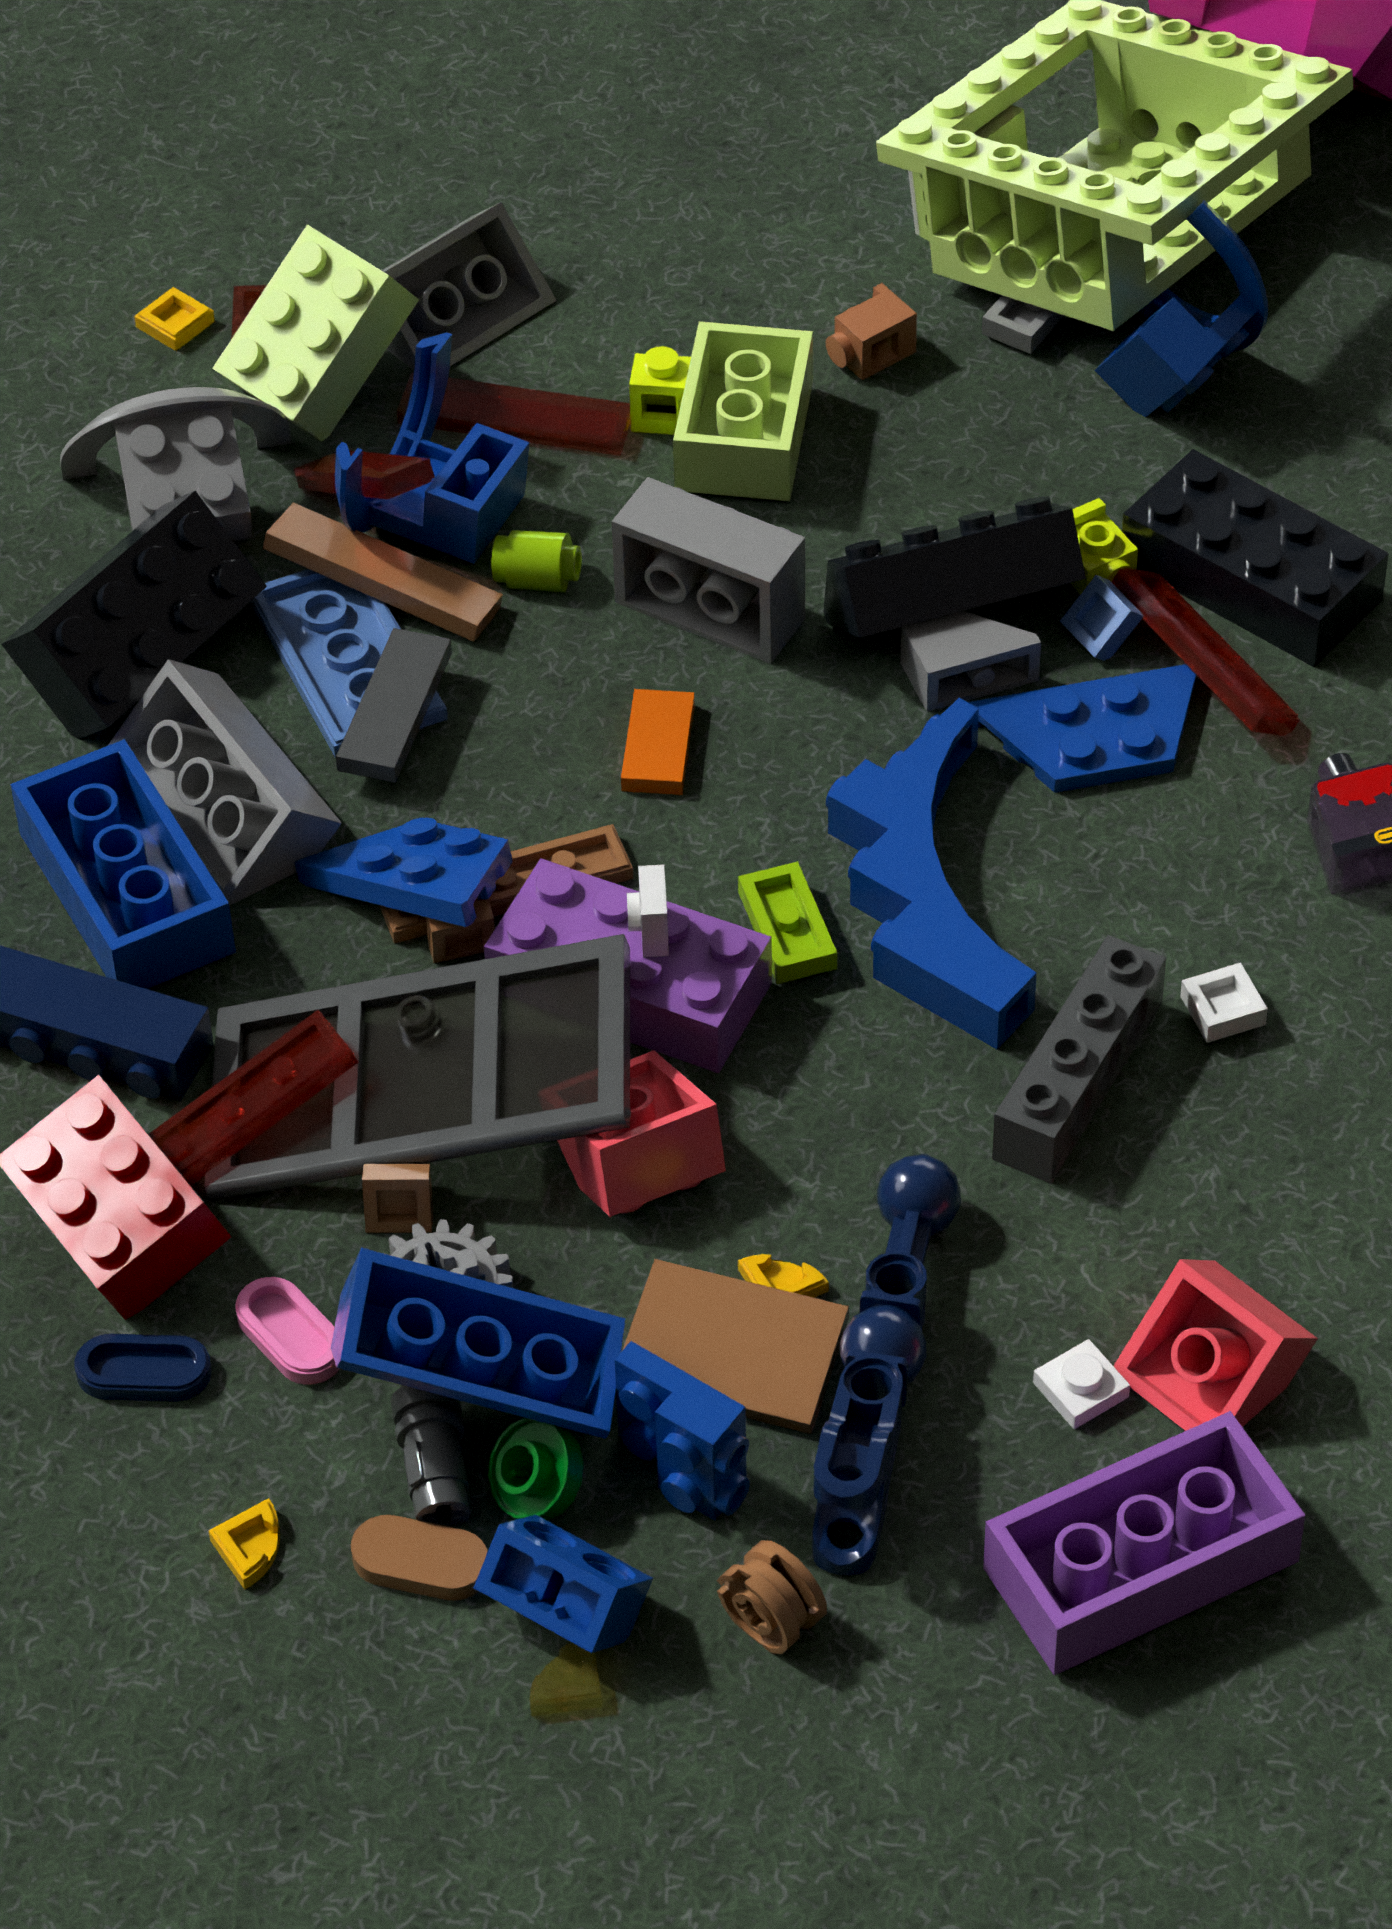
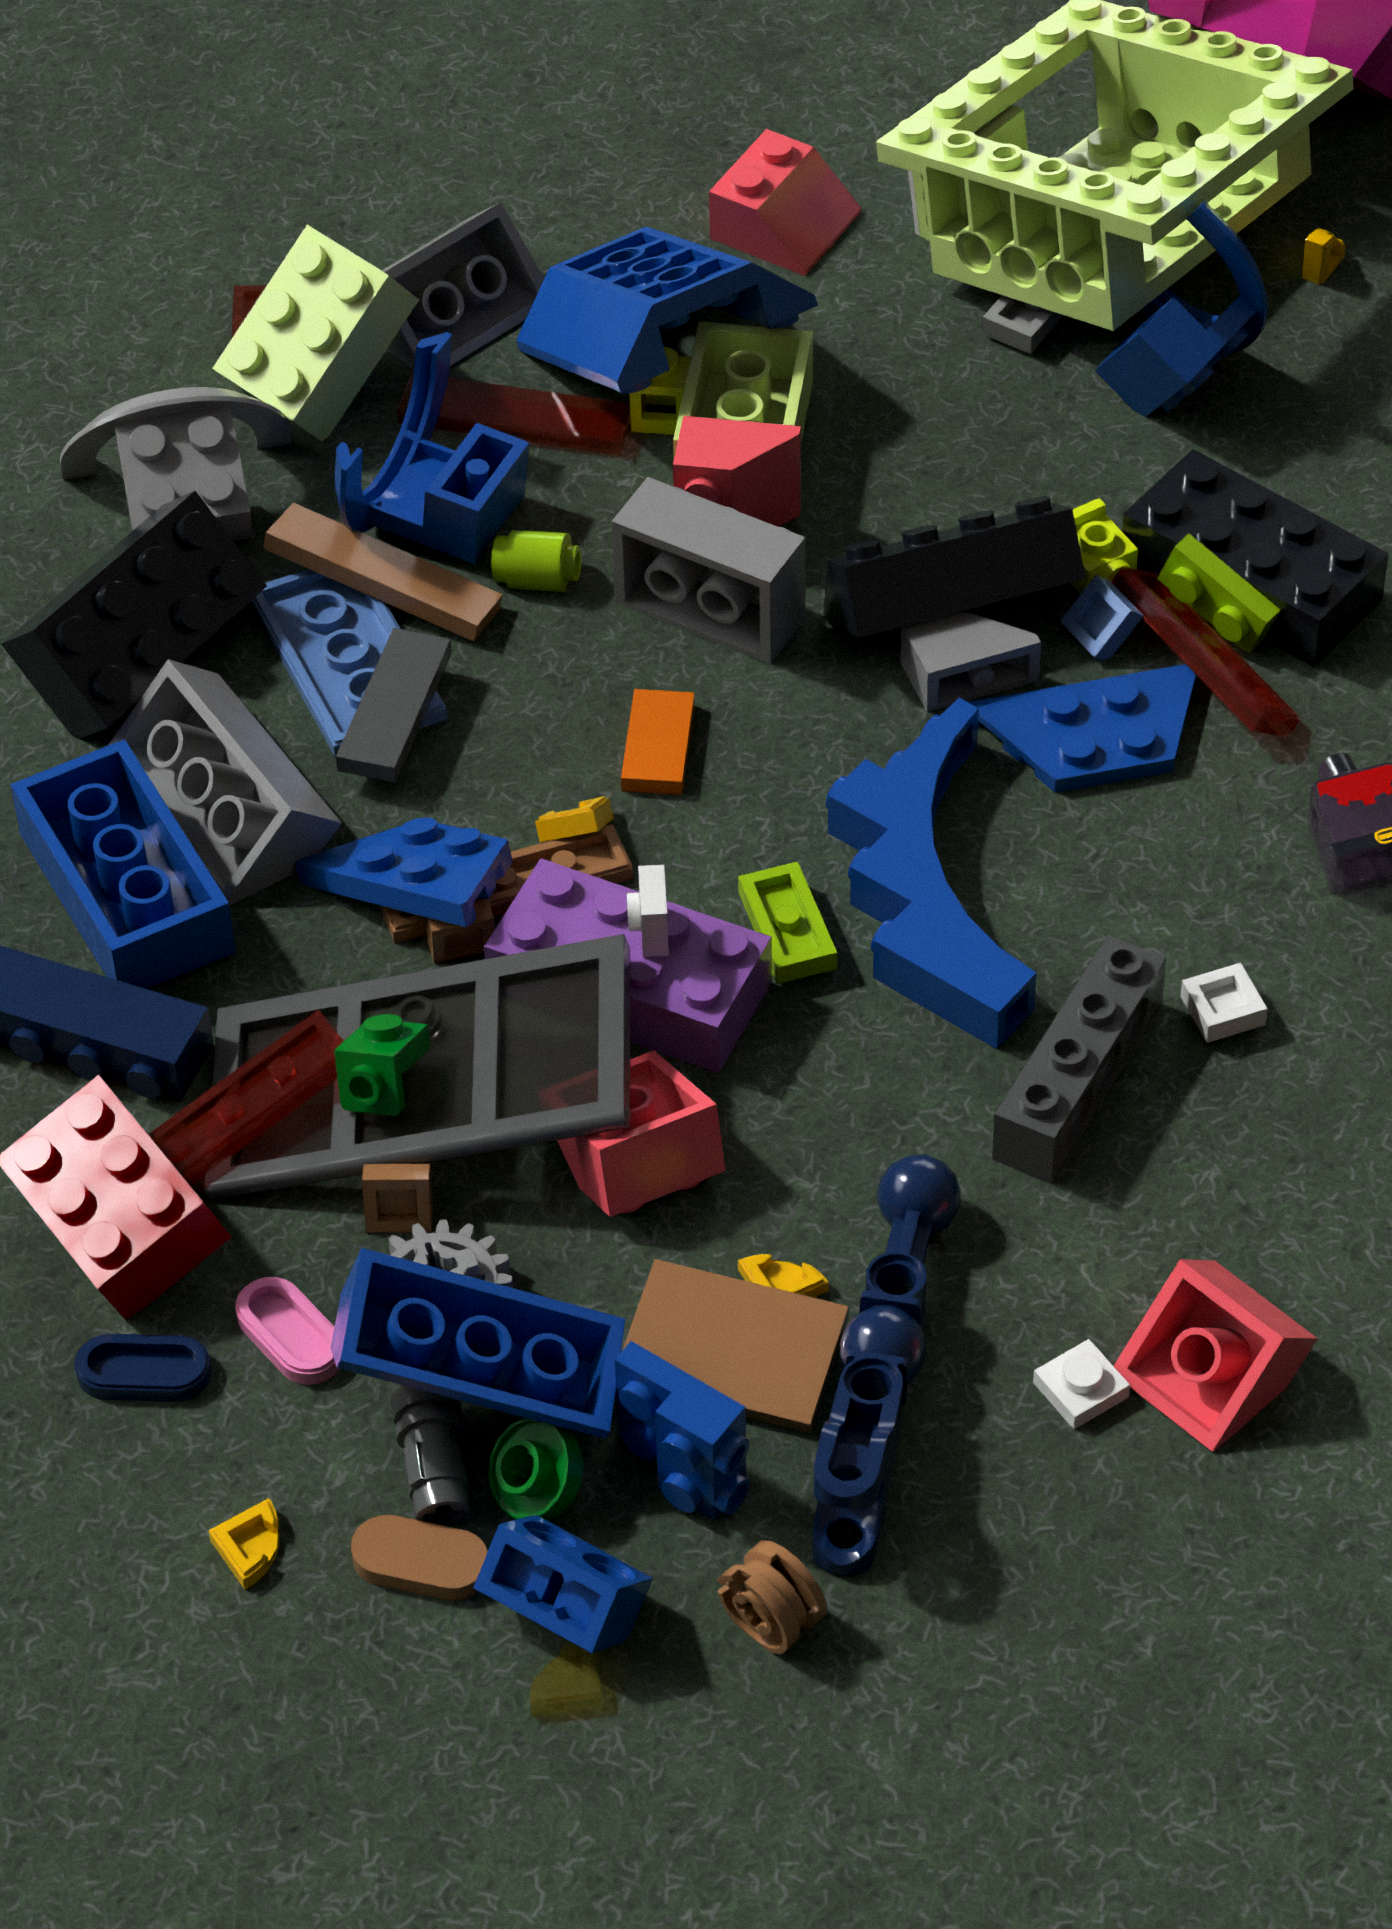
yellow tile [134,287,215,351] -> none
clear red tile [294,450,435,499] -> none
nougat brick [826,283,917,380] -> none
medium lavender brick [983,1411,1305,1675] -> none
none -> green bracket [334,1014,431,1116]
none -> blue slope [516,226,818,394]
none -> yellow tile [535,796,614,842]
none -> coral slope [673,416,801,527]
none -> coral slope [709,129,861,276]
none -> lime plate [1158,534,1280,653]
none -> yellow tile [1302,228,1345,285]

